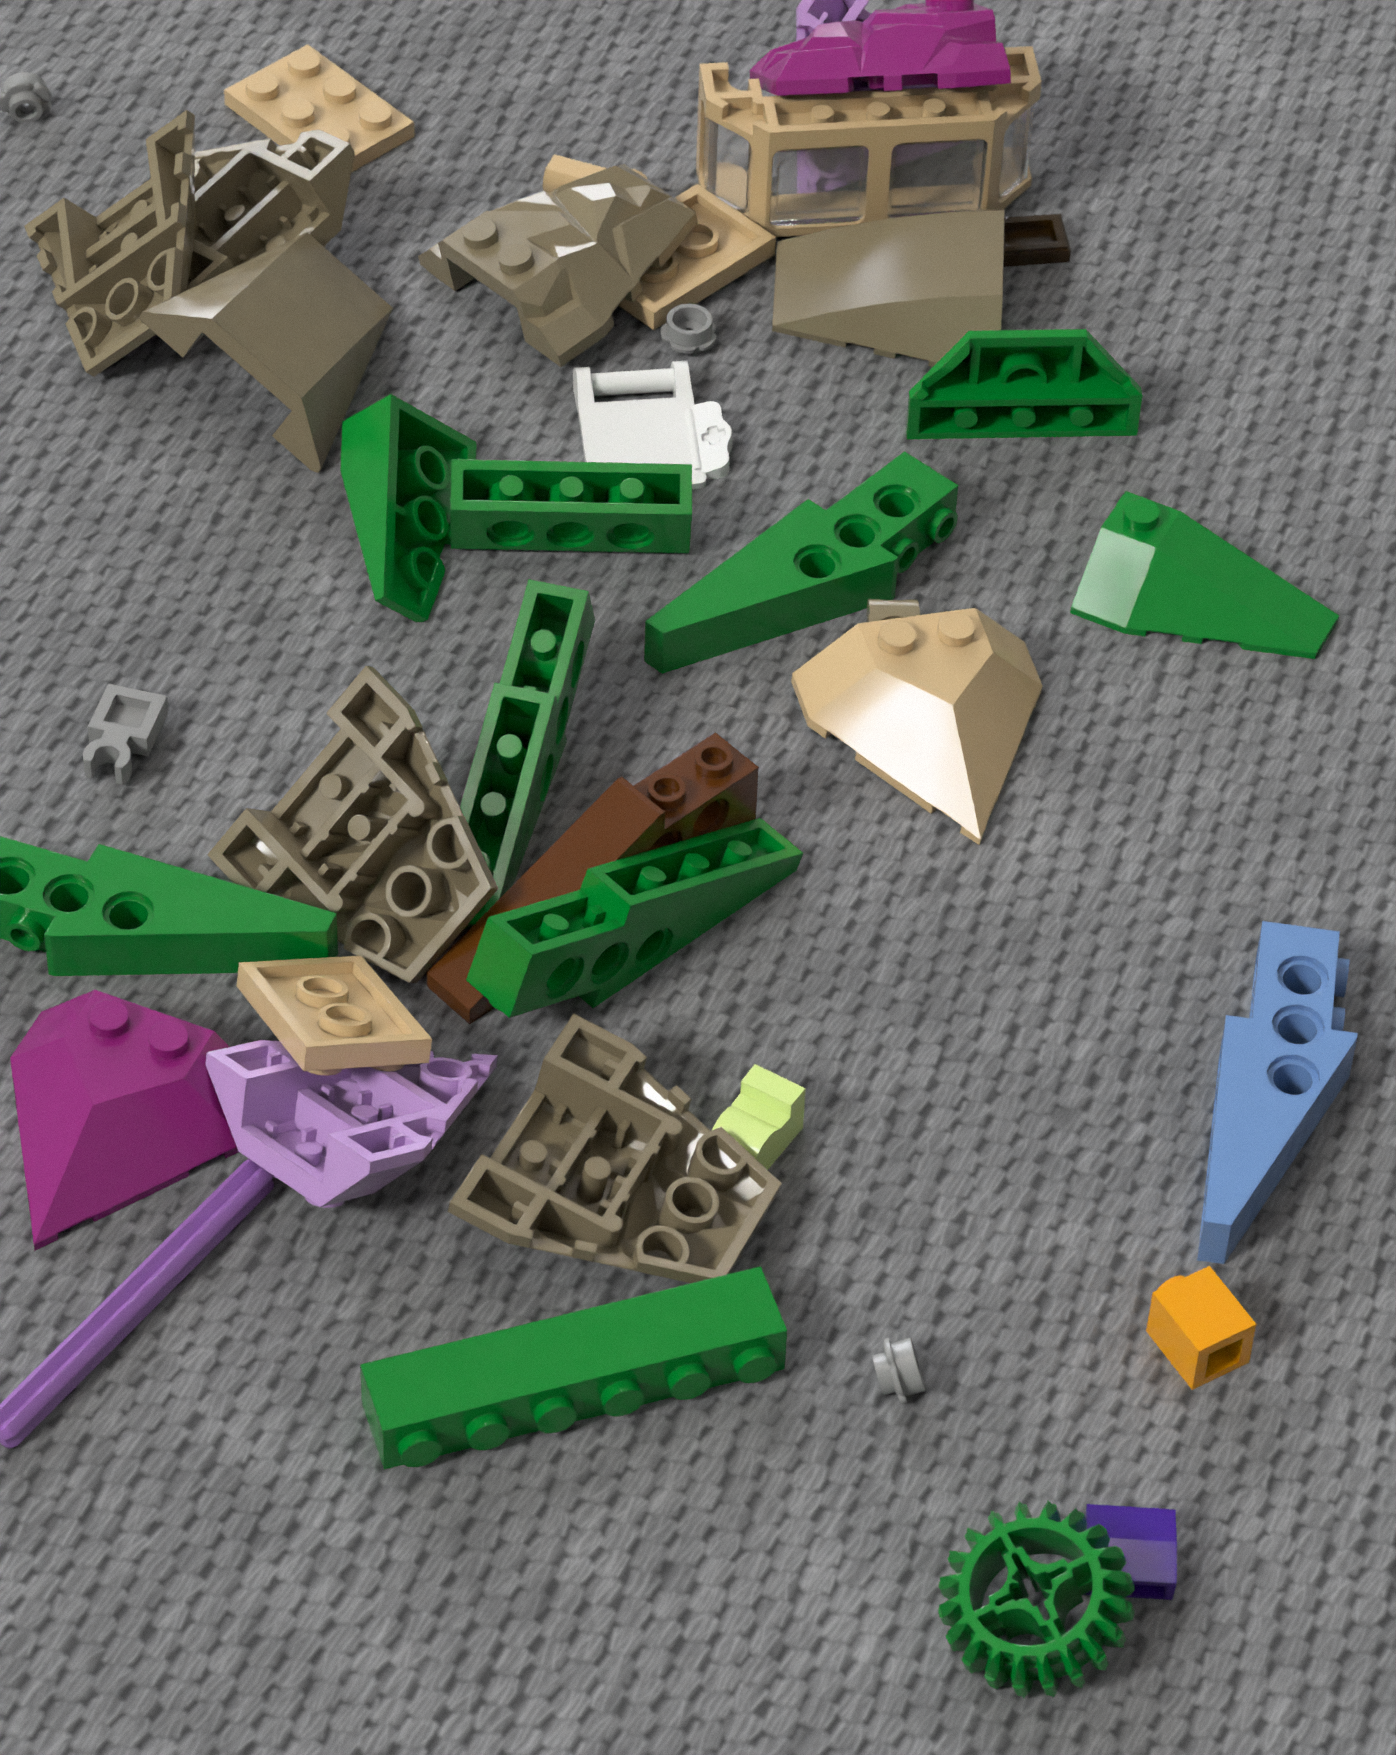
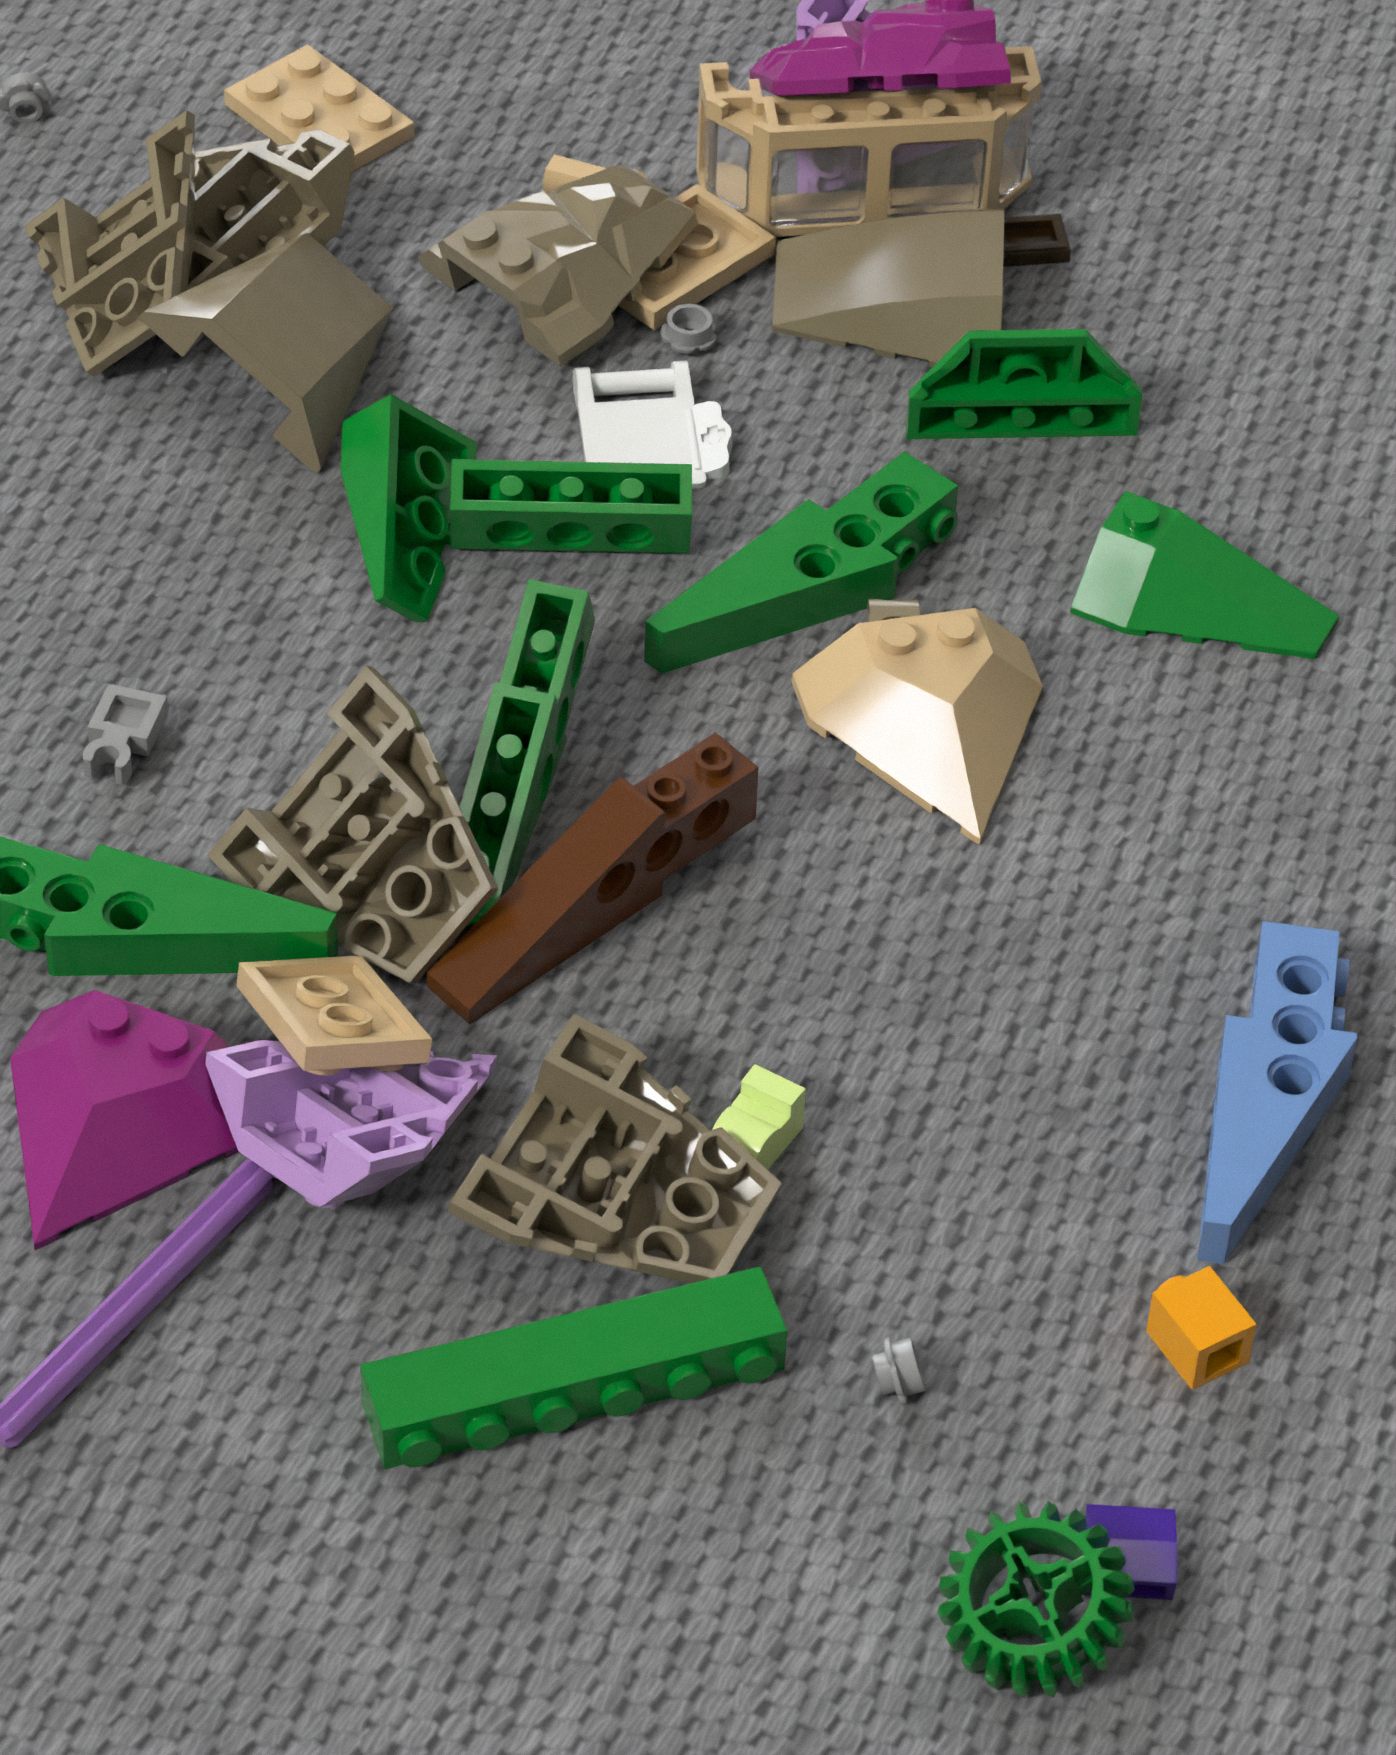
green brick [466,818,803,1018] -> none

